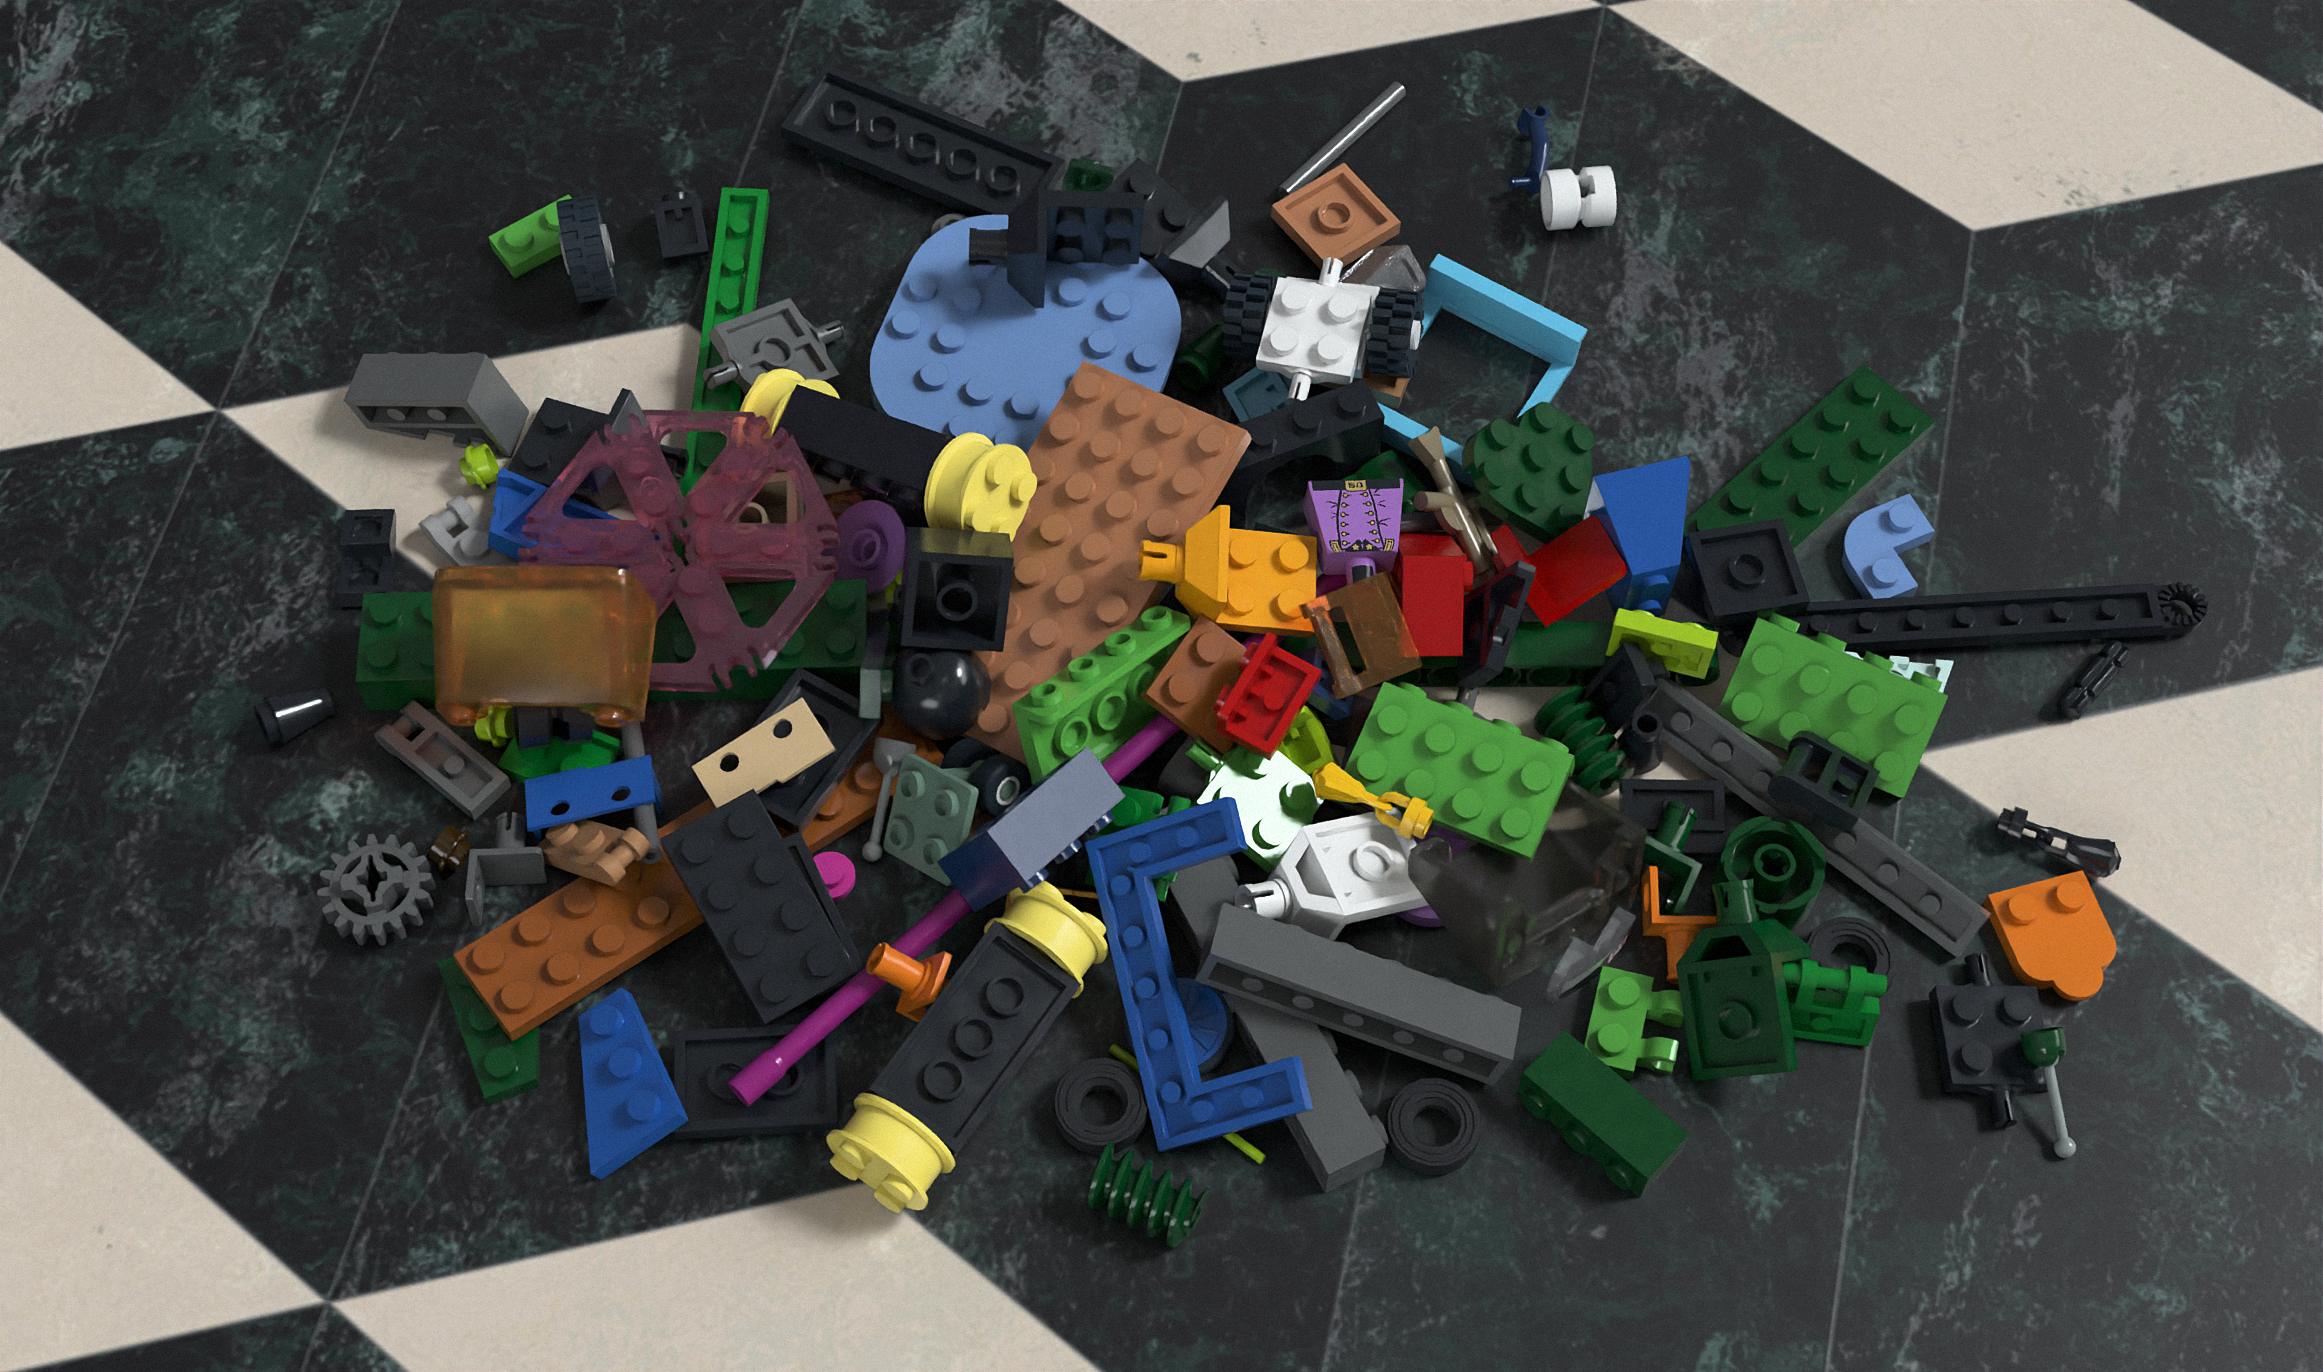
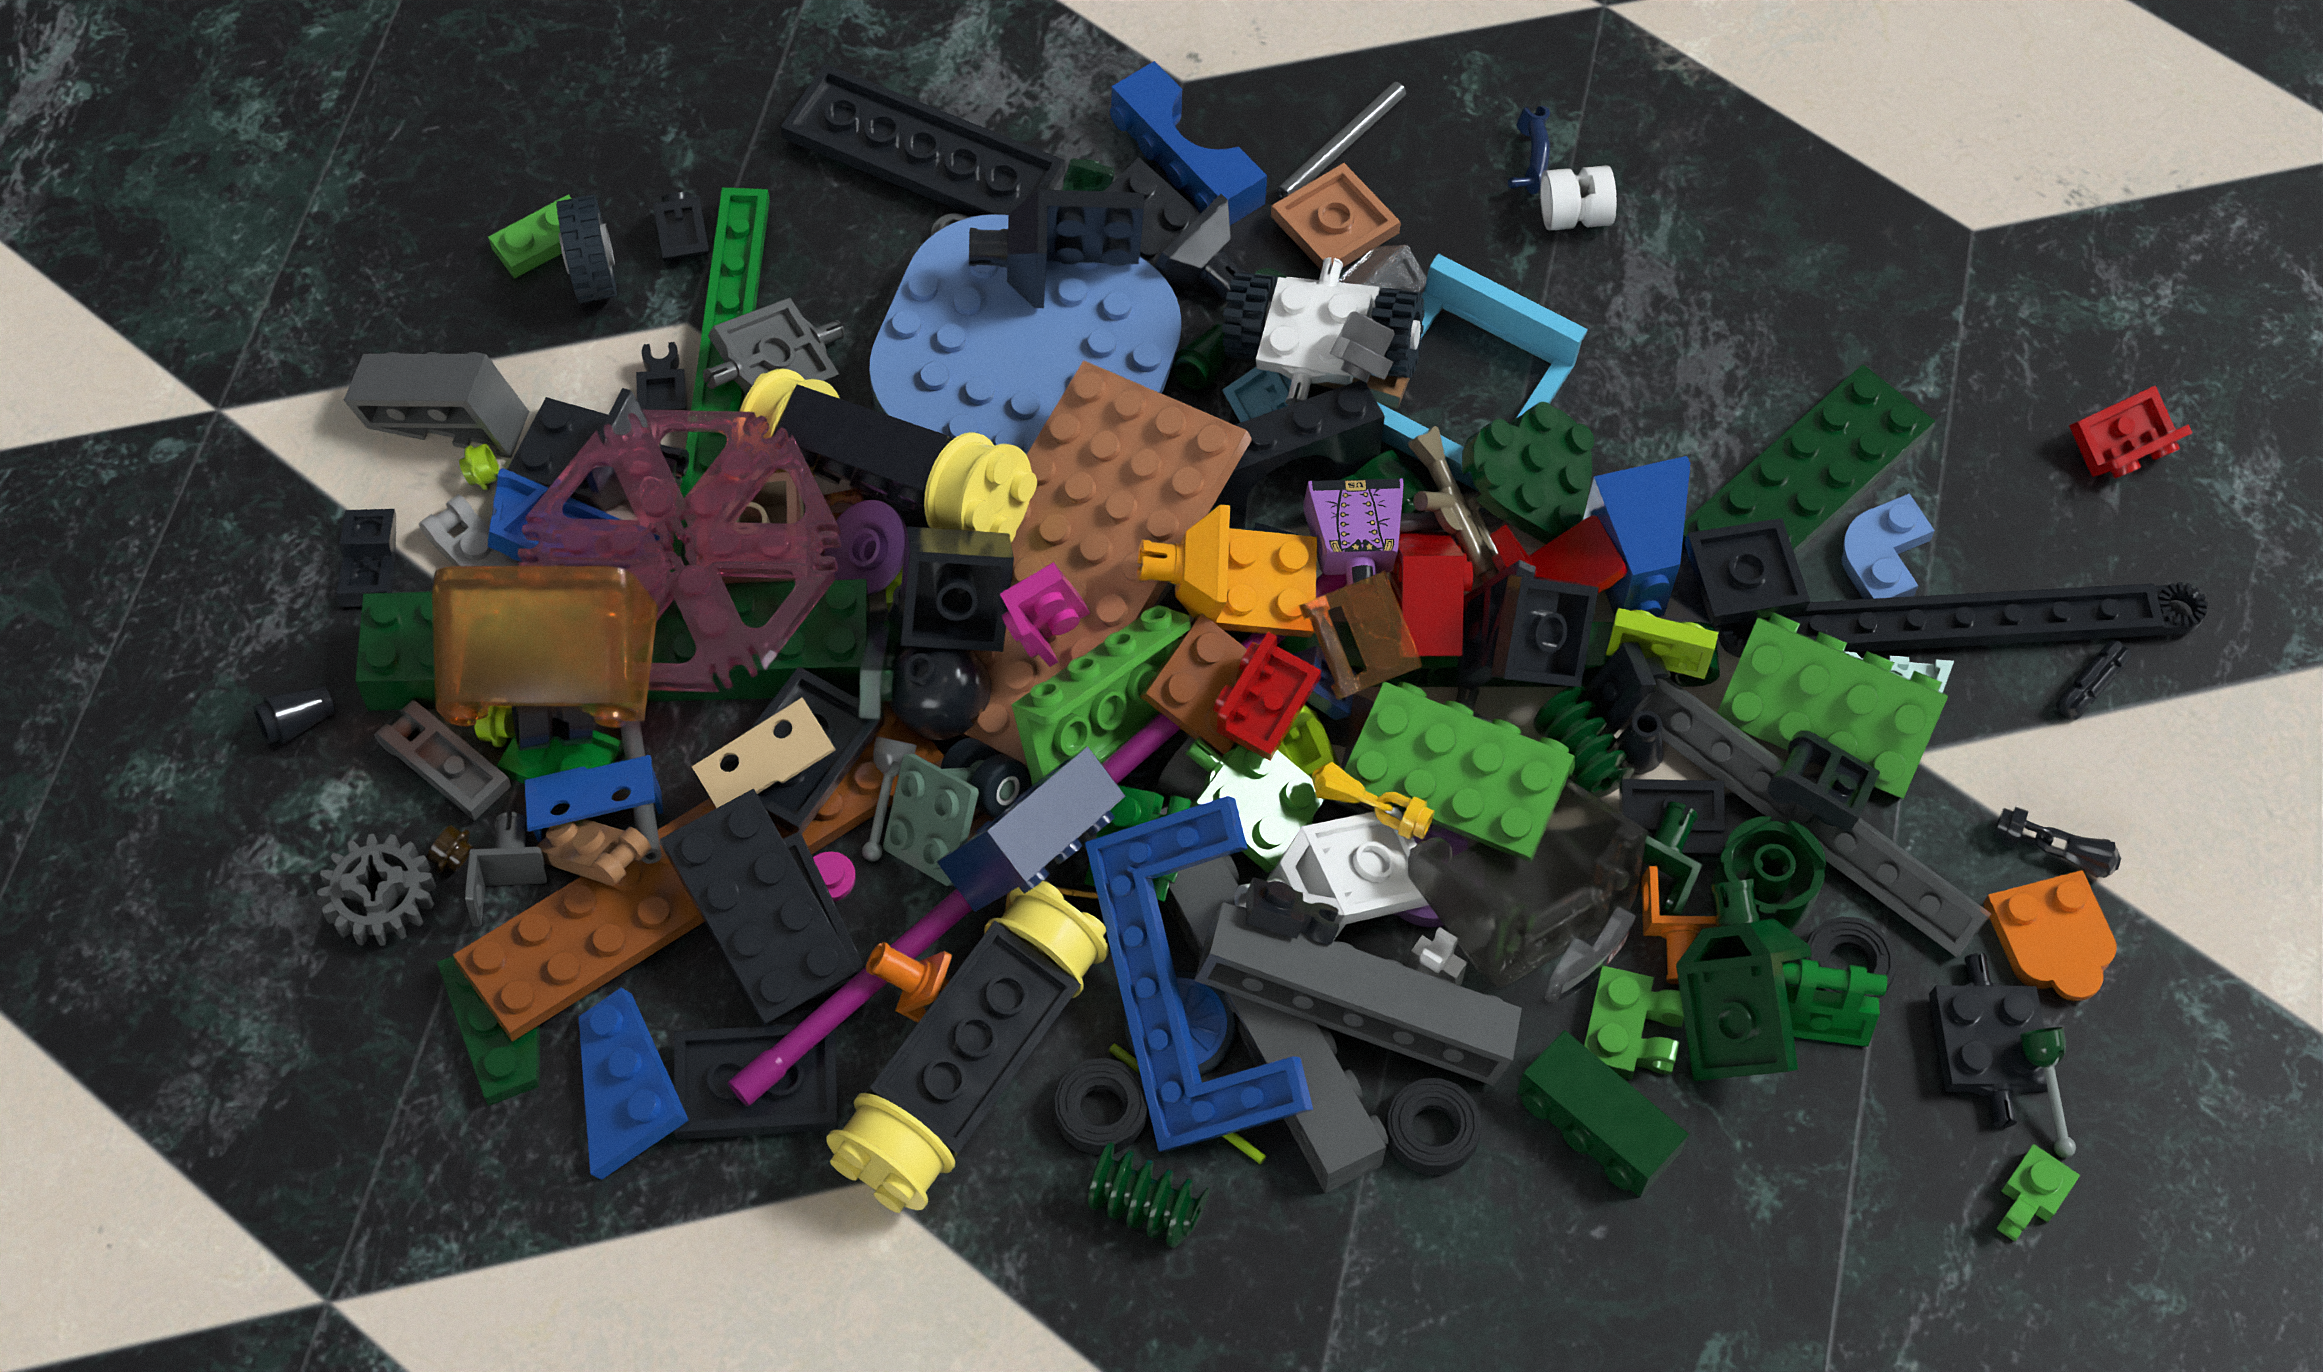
none -> black plate [636,342,688,422]
none -> dark pink bracket [1000,562,1090,667]
none -> blue arch [1110,61,1267,226]
none -> black plate [1246,877,1339,945]
none -> flat silver bracket [1330,311,1394,383]
none -> white plate [1408,927,1467,986]
none -> black plate [1491,574,1599,687]
none -> bright green plate [1997,1144,2080,1241]
none -> red bracket [2069,385,2192,479]

